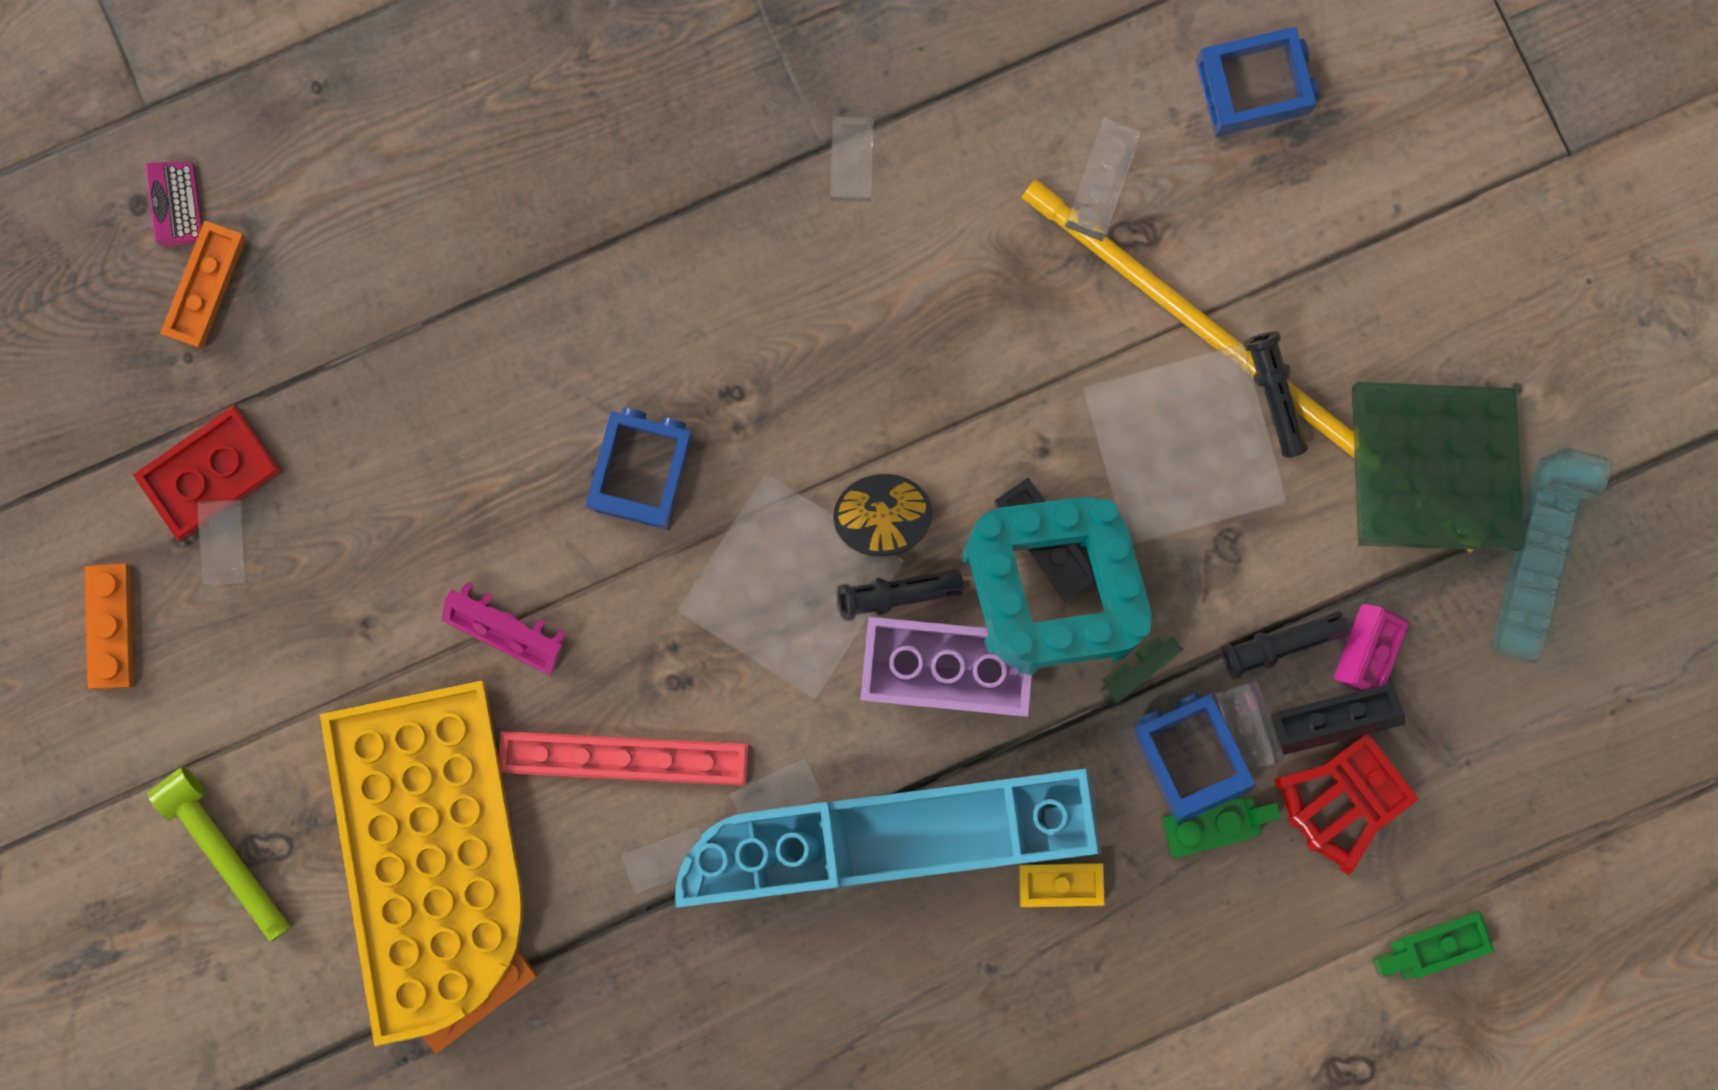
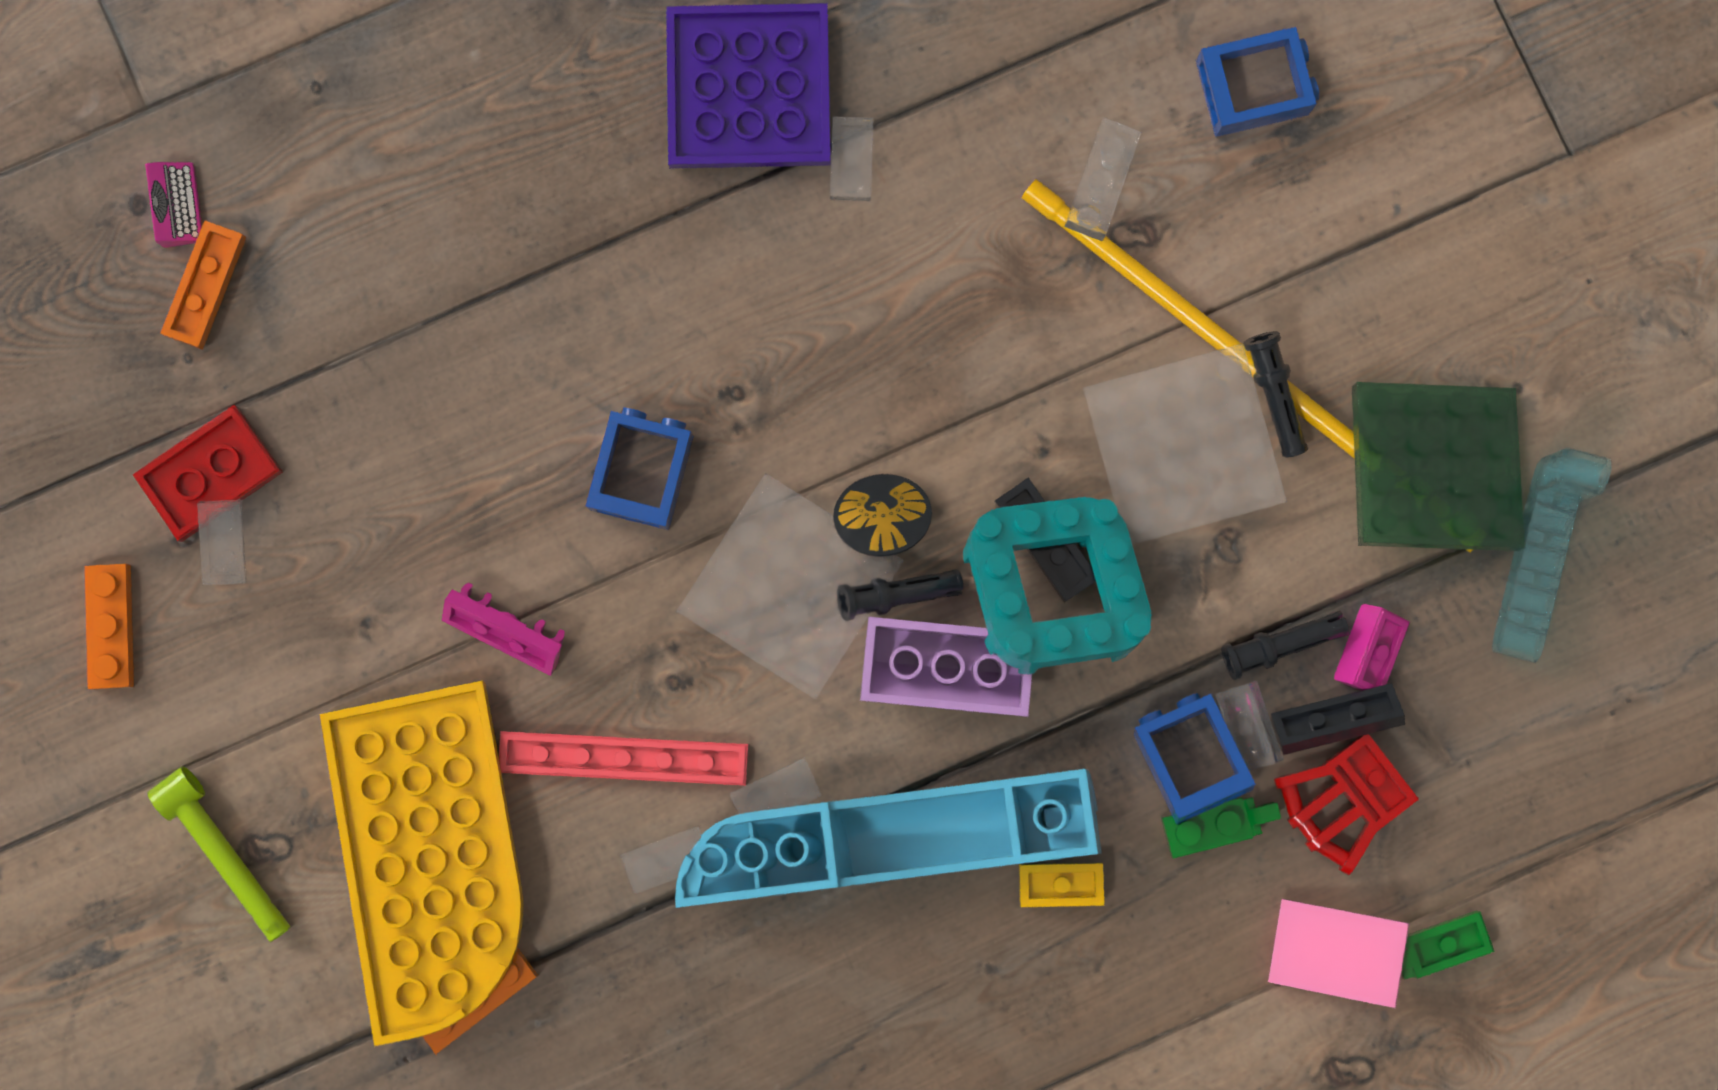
clear green plate [1099,636,1184,705] -> none
none -> dark purple plate [666,3,831,169]
none -> bright pink tile [1268,899,1409,1008]

